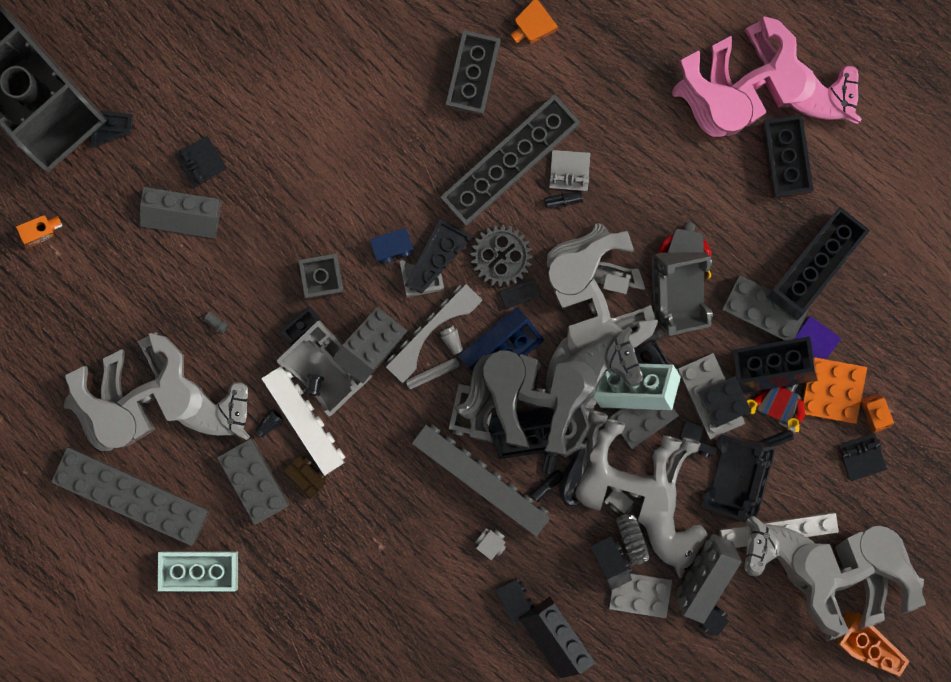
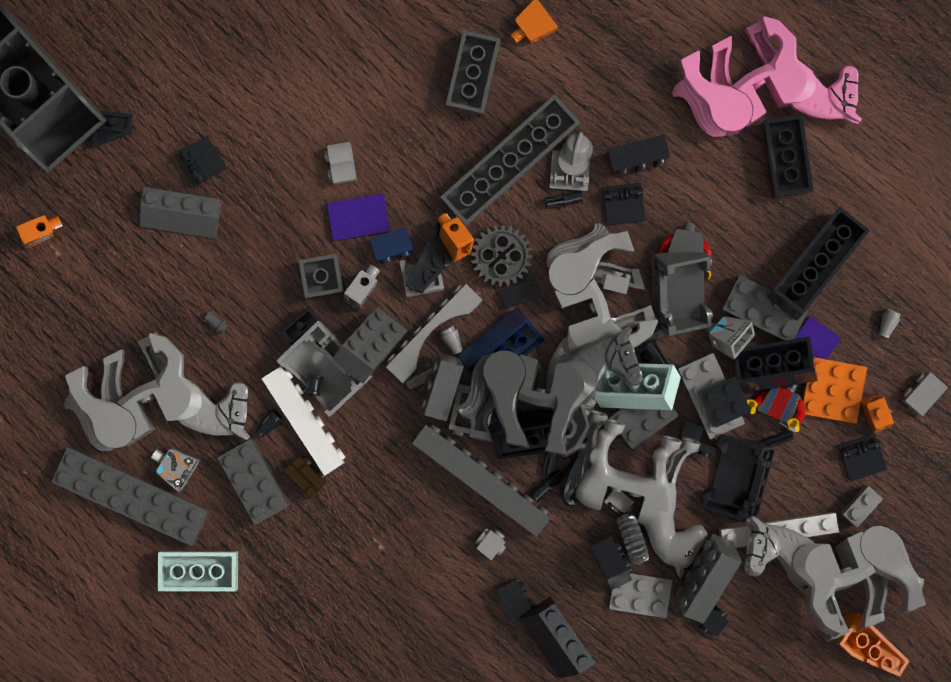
none -> light grey torso [151,448,201,492]
none -> light grey brick [324,142,357,185]
none -> dark purple tile [327,194,390,241]
none -> light grey torso [343,265,380,311]
none -> dark grey brick [419,352,464,421]
none -> orange torso [437,213,474,262]
none -> light grey piece [558,132,593,175]
none -> black hinge [603,183,646,225]
none -> black brick [606,135,670,177]
none -> light grey torso [705,316,755,359]
none -> light grey brick [839,485,883,528]
none -> light grey cone [878,308,901,338]
none -> light grey brick [902,372,948,416]

